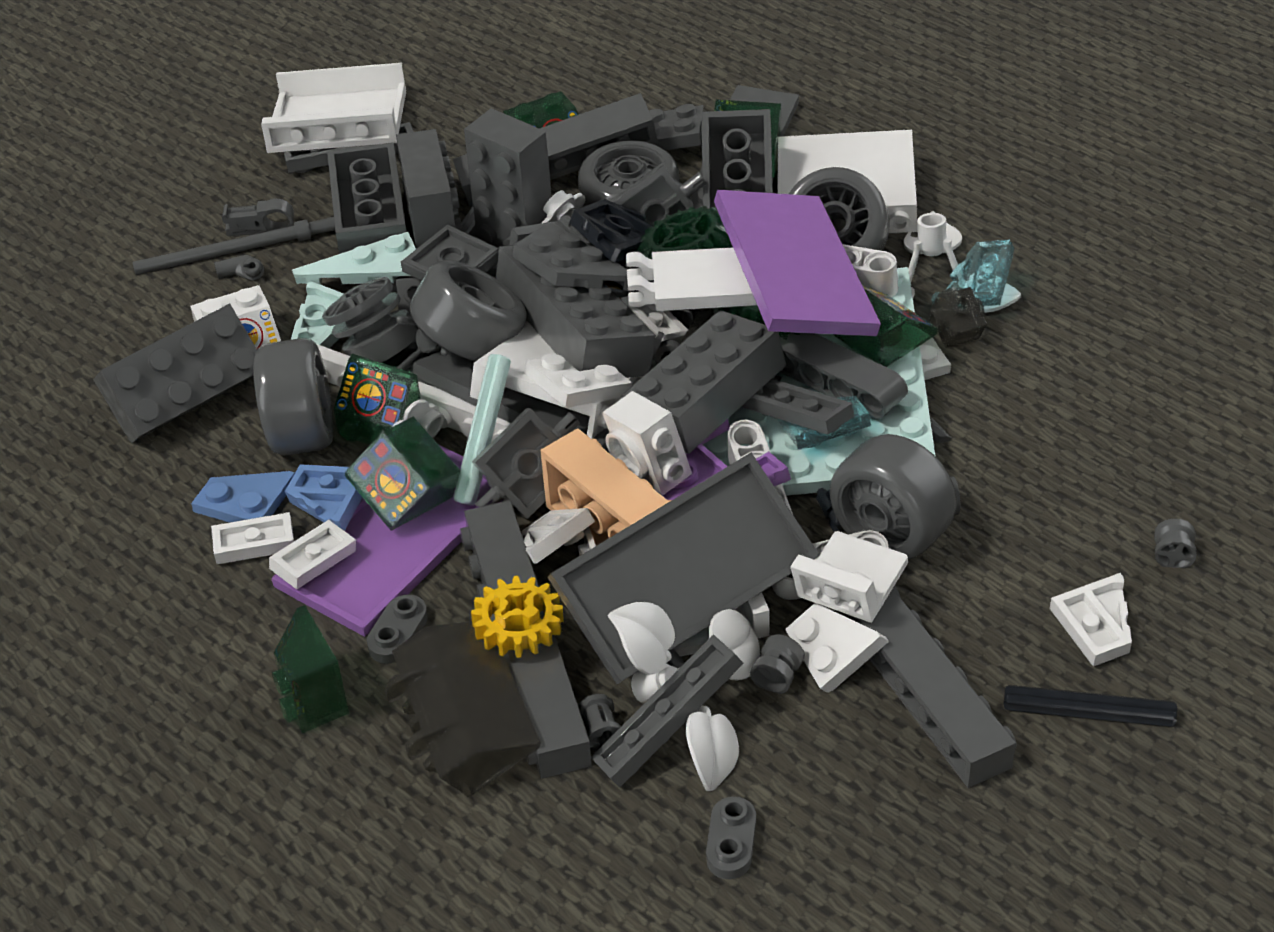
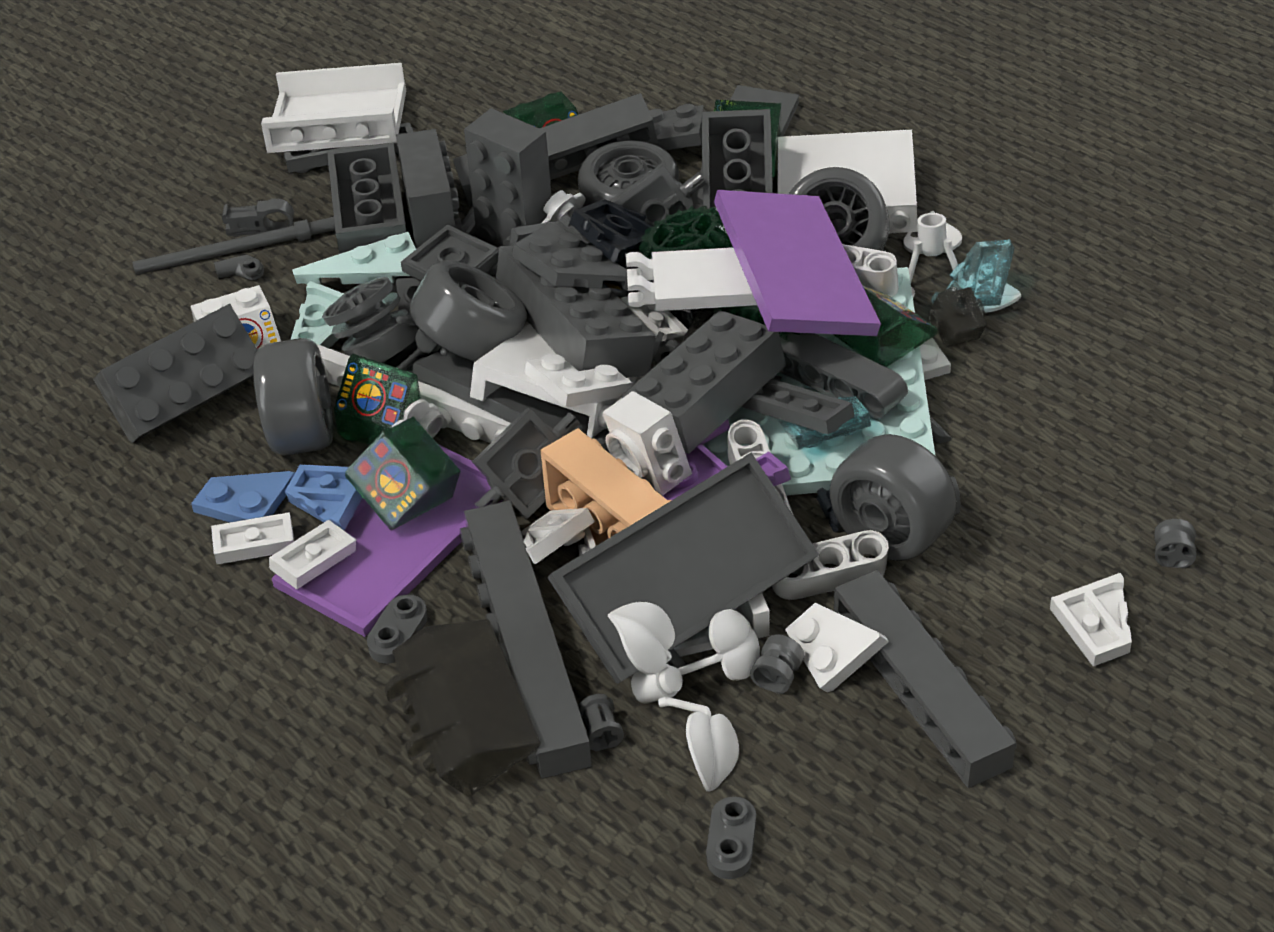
clear green slope [272,605,349,734] -> none
light aqua axle [454,354,511,505] -> none
yellow gear [471,576,564,658] -> none
dark grey plate [591,634,744,788] -> none
white bracket [791,531,908,623] -> none
black axle [1003,685,1177,727] -> none

